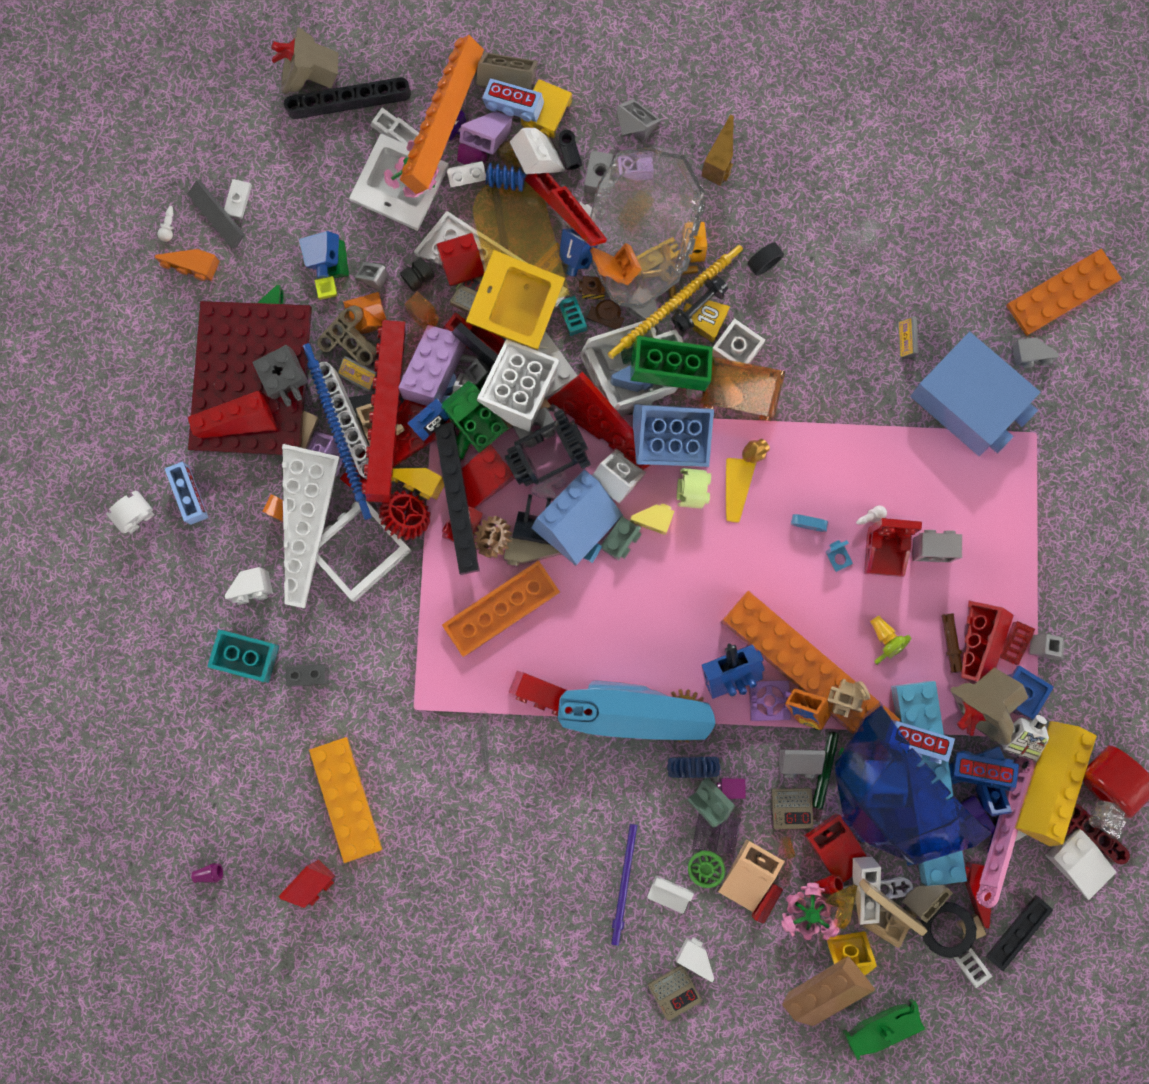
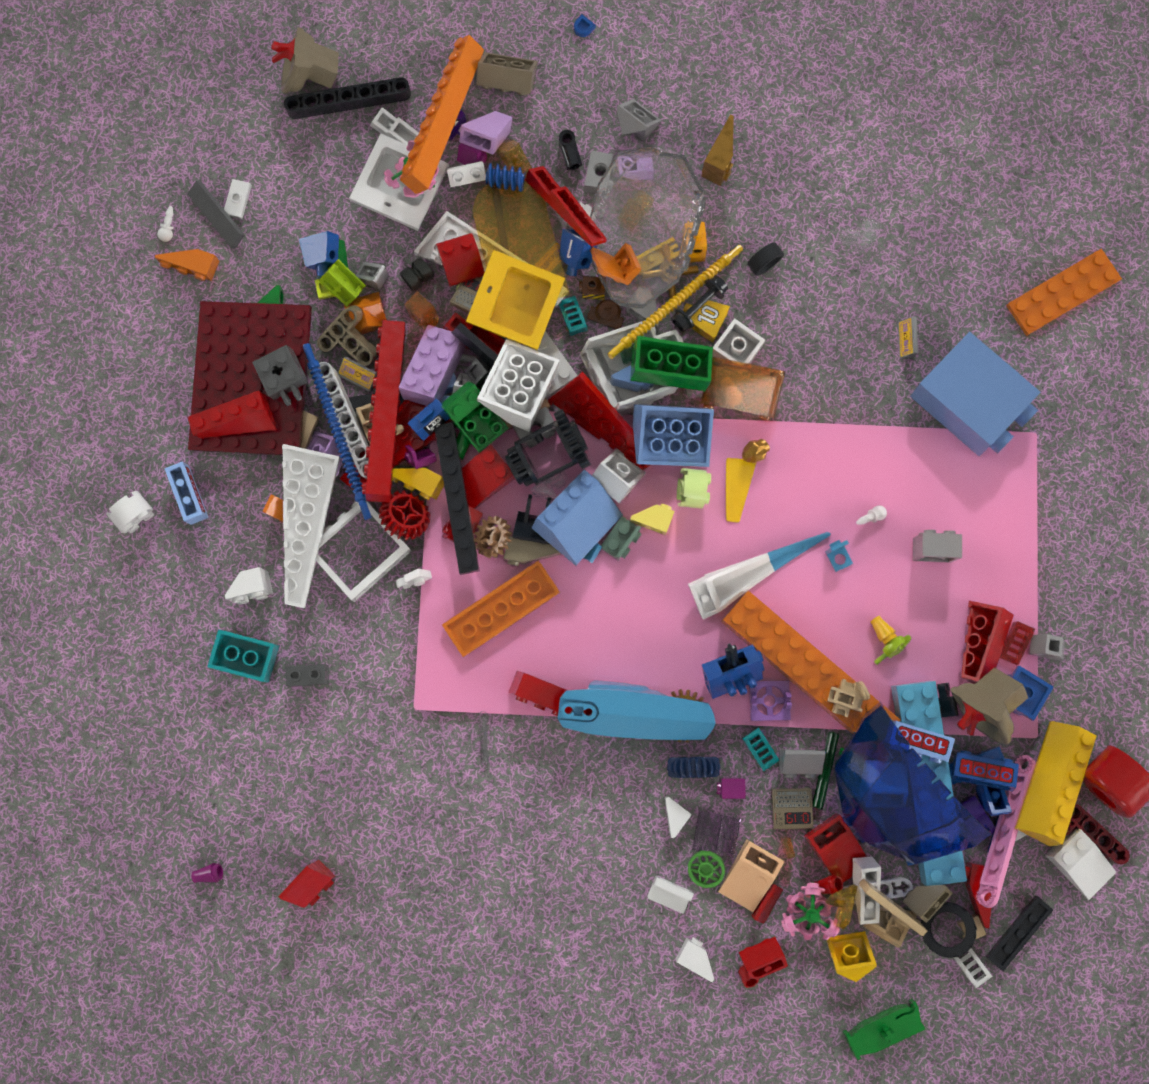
light orange plate [309,737,383,863] -> none
light blue brick [482,78,544,122] -> none
white slope [510,128,566,174] -> none
yellow panel [521,79,572,139] -> none
dark purple bar [611,824,638,946] -> none
tile [648,965,702,1021] -> none
sand green bracket [688,778,735,827] -> none
medium nougat slope [782,956,875,1026] -> none
orange torso [785,688,831,730] -> none
dark azure beam [791,514,828,532] -> none
red bracket [864,518,922,577] -> none
reddish brown pin [941,613,962,673] -> none
torso [1002,715,1049,761] -> none
light grey slope [1012,337,1059,368] -> none
clear brick [1089,801,1126,839] -> none
none -> lime hinge [318,259,366,307]
none -> white plate [396,568,432,589]
none -> magenta bracket [405,445,437,469]
none -> blue tile [574,14,596,37]
none -> white slope [664,796,692,838]
none -> white plate [688,532,831,620]
none -> red hinge [738,936,788,988]
none -> teal slope [741,727,780,771]
none -> black plate [937,683,959,718]

